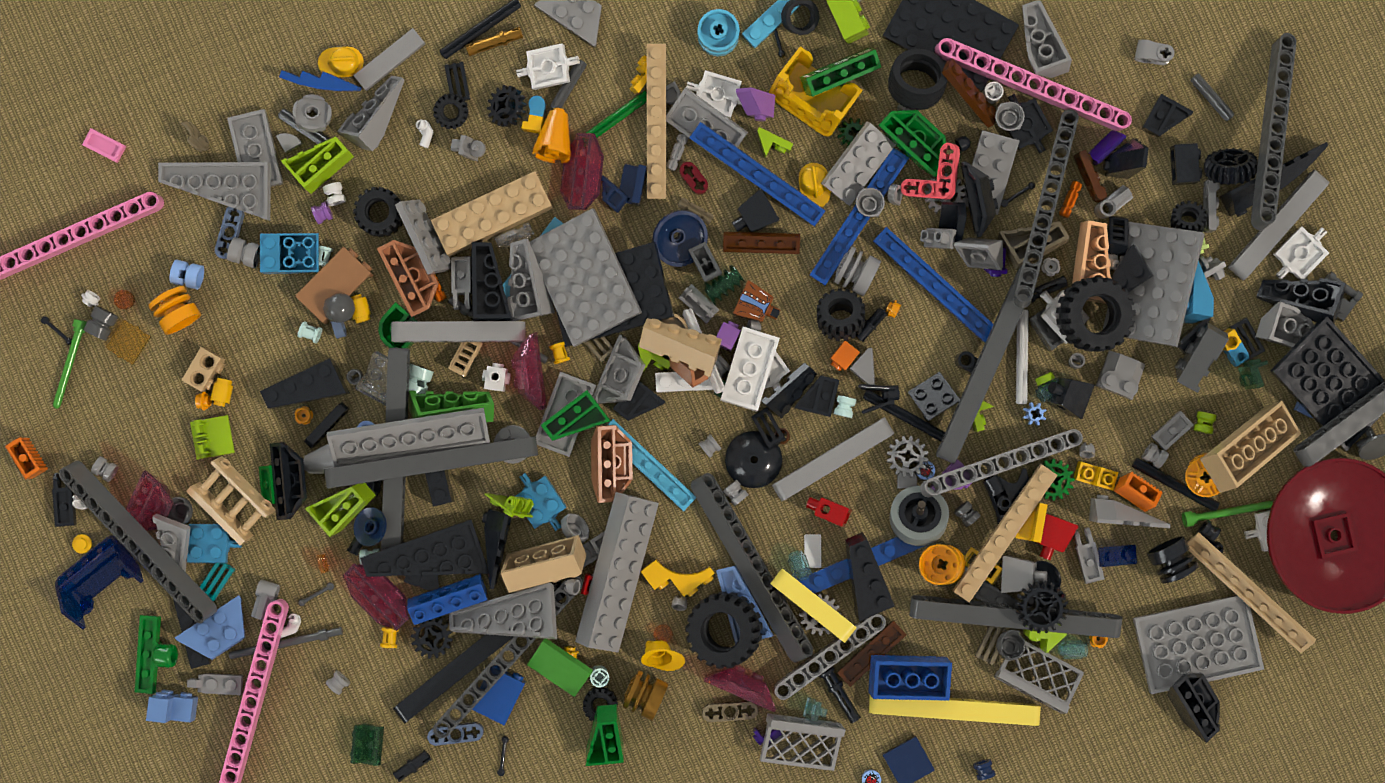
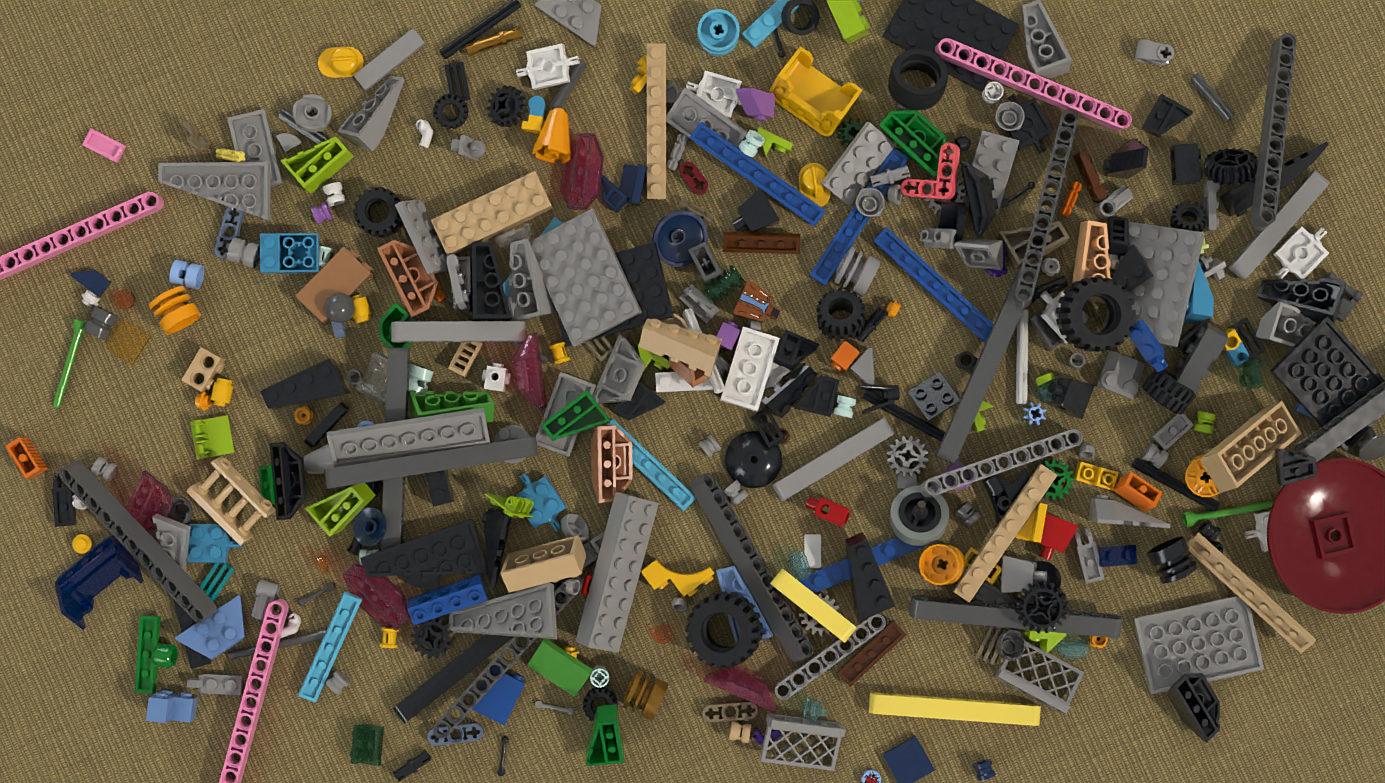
black hinge [41,317,72,345] -> none
blue slope [279,70,362,92] -> none
light aqua bush [297,321,322,344] -> none
green axle [576,89,647,148] -> none
yellow piece [641,640,685,671] -> none
green brick [800,48,882,97] -> none
black pin [819,666,861,723] -> none
blue brick [868,655,952,701] -> none
tile [916,461,935,480] -> none
reddish brown plate [941,59,996,128] -> none
dark purple slope [1089,130,1126,166] -> none
none -> dark blue tile [70,270,112,297]
none -> light yellow axle [215,148,245,162]
none -> medium azure tile [298,591,362,703]
none -> light grey hinge [446,254,469,310]
none -> light grey hinge [535,700,575,715]
none -> tan wheel [729,721,751,743]
none -> light aqua wheel [739,130,765,157]
none -> black wing [773,330,819,370]
none -> light grey pin [870,165,910,188]
none -> blue hinge [1129,319,1168,372]
none -> black tyre [1142,369,1196,415]
none -> black wing [1274,448,1317,486]

